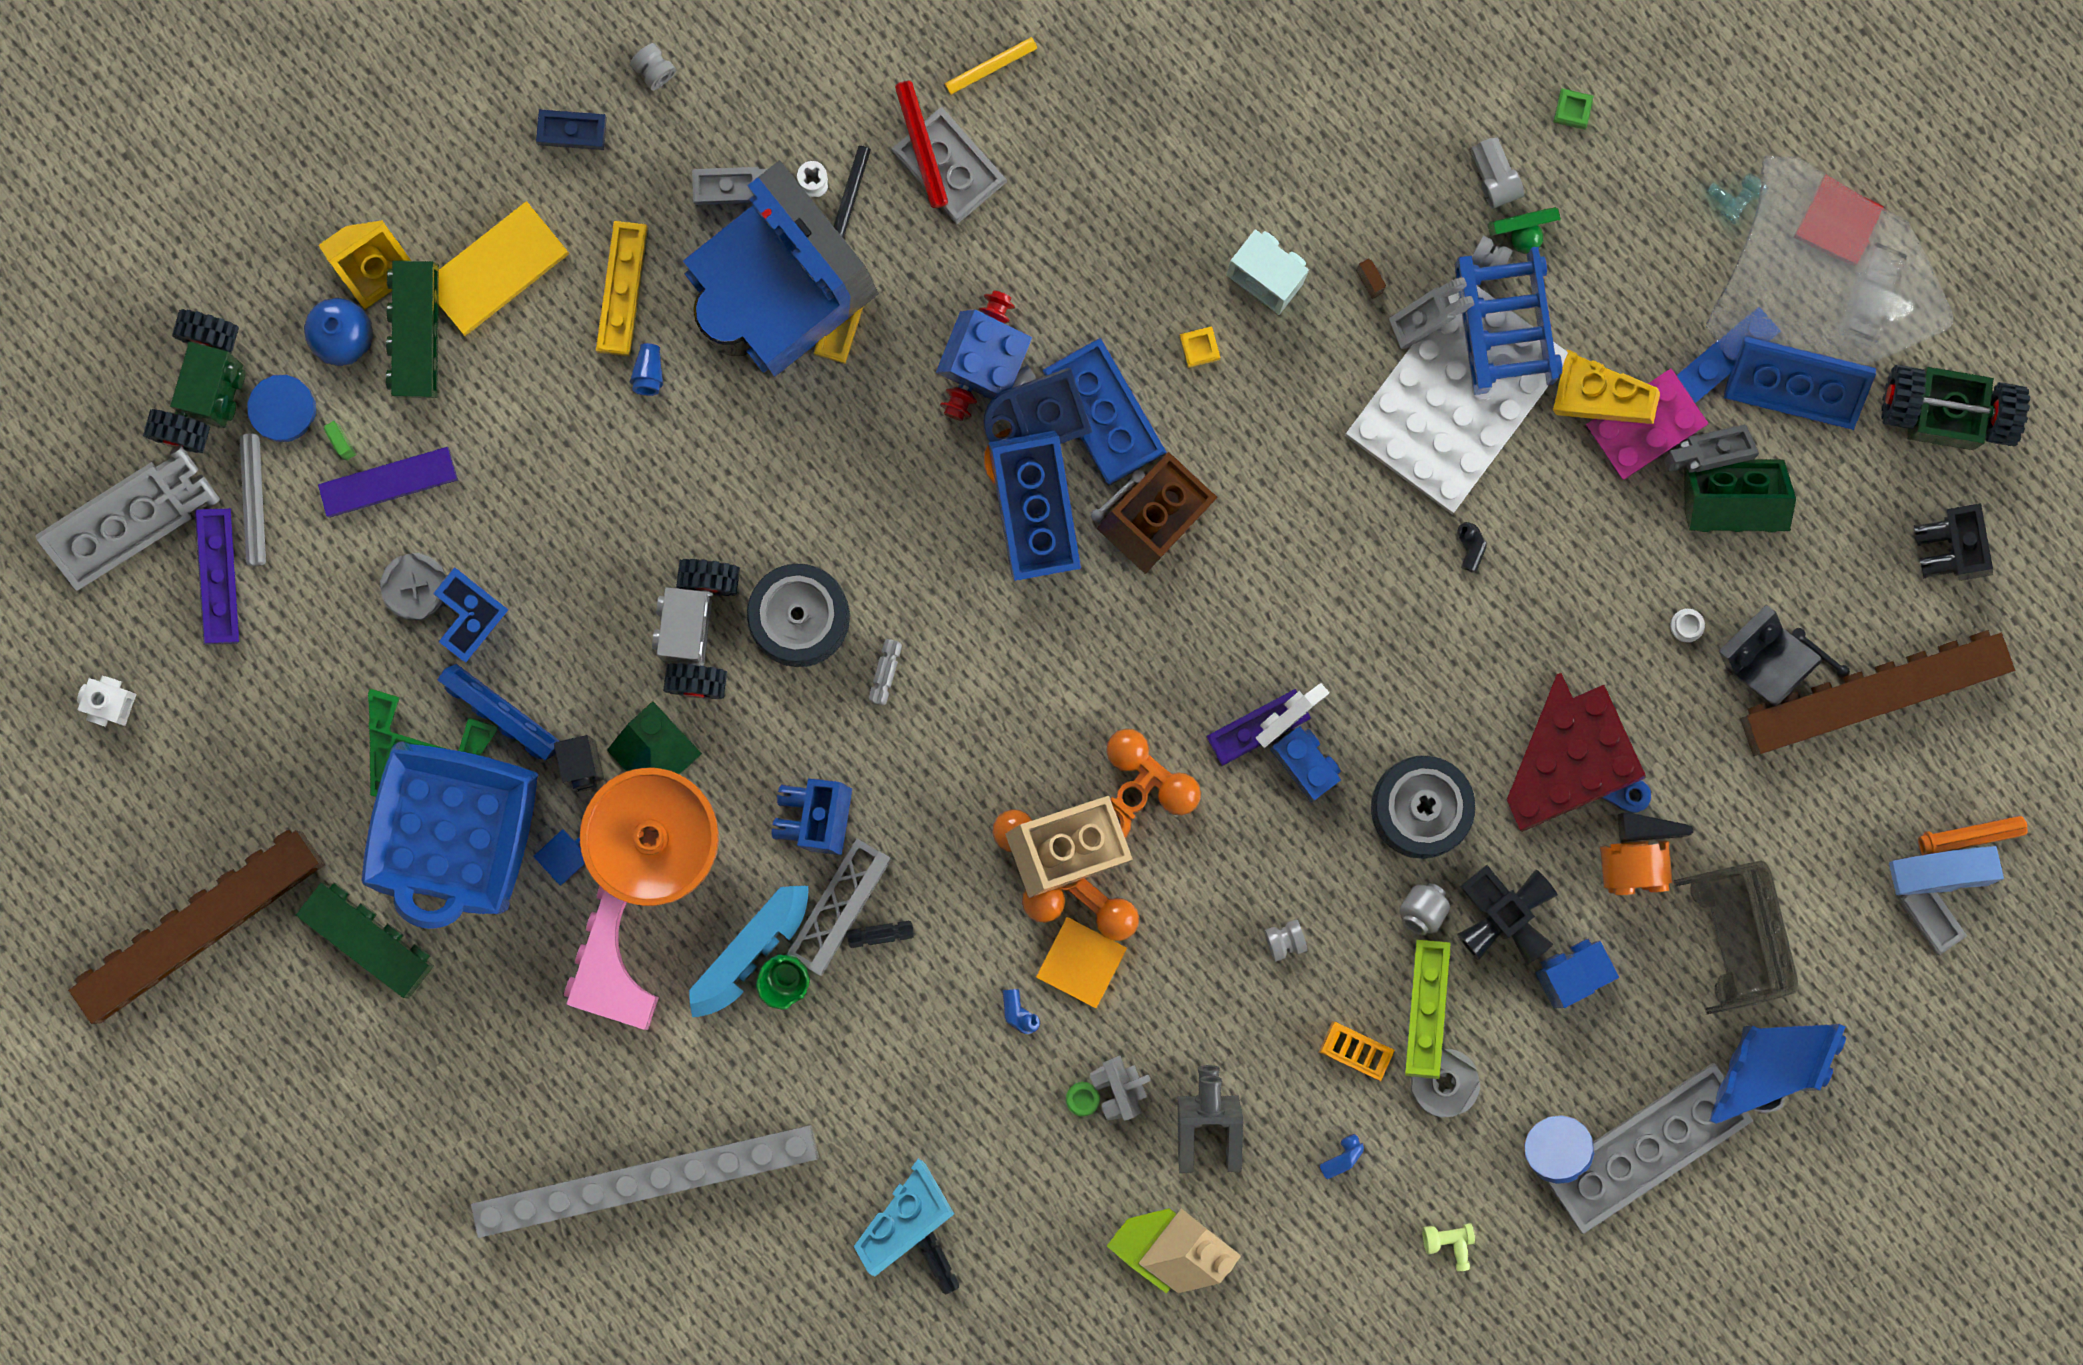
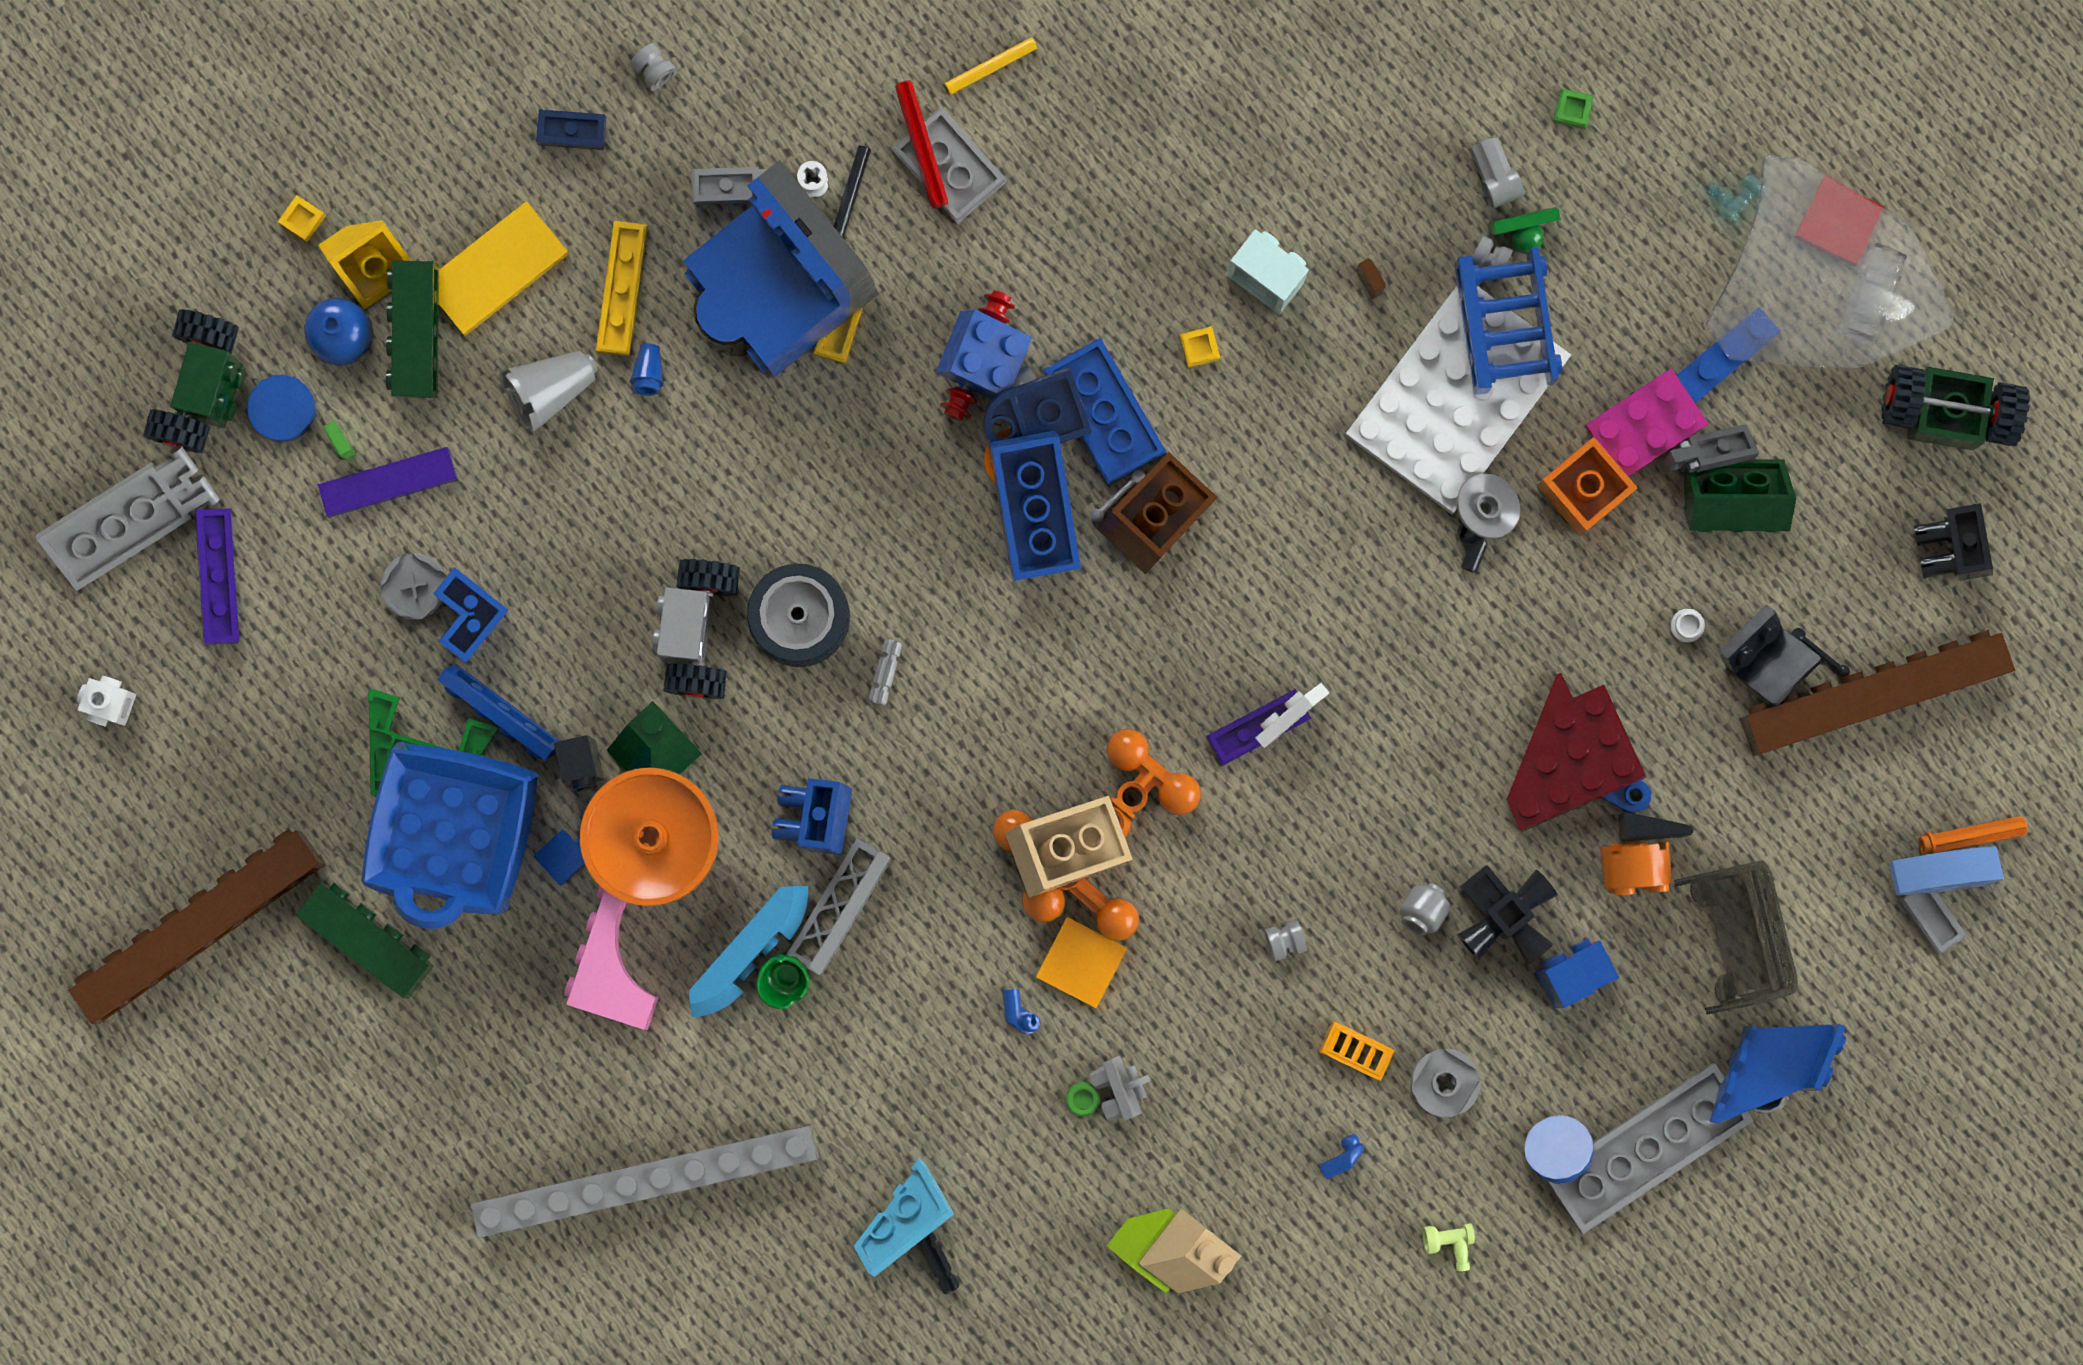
light grey axle [240,433,266,566] -> none
black axle [847,920,914,948] -> none
dark grey piece [1177,1065,1243,1173] -> none
blue brick [1270,726,1341,803] -> none
wheel [1371,755,1475,859] -> none
light grey hinge [1389,277,1474,349] -> none
lime plate [1405,940,1451,1079] -> none
yellow wing [1553,349,1660,424] -> none
blue tile [1724,336,1876,430] -> none
none -> yellow tile [278,195,326,243]
none -> light grey cone [499,351,598,432]
none -> light grey dish [1457,474,1520,539]
none -> orange brick [1537,437,1637,537]

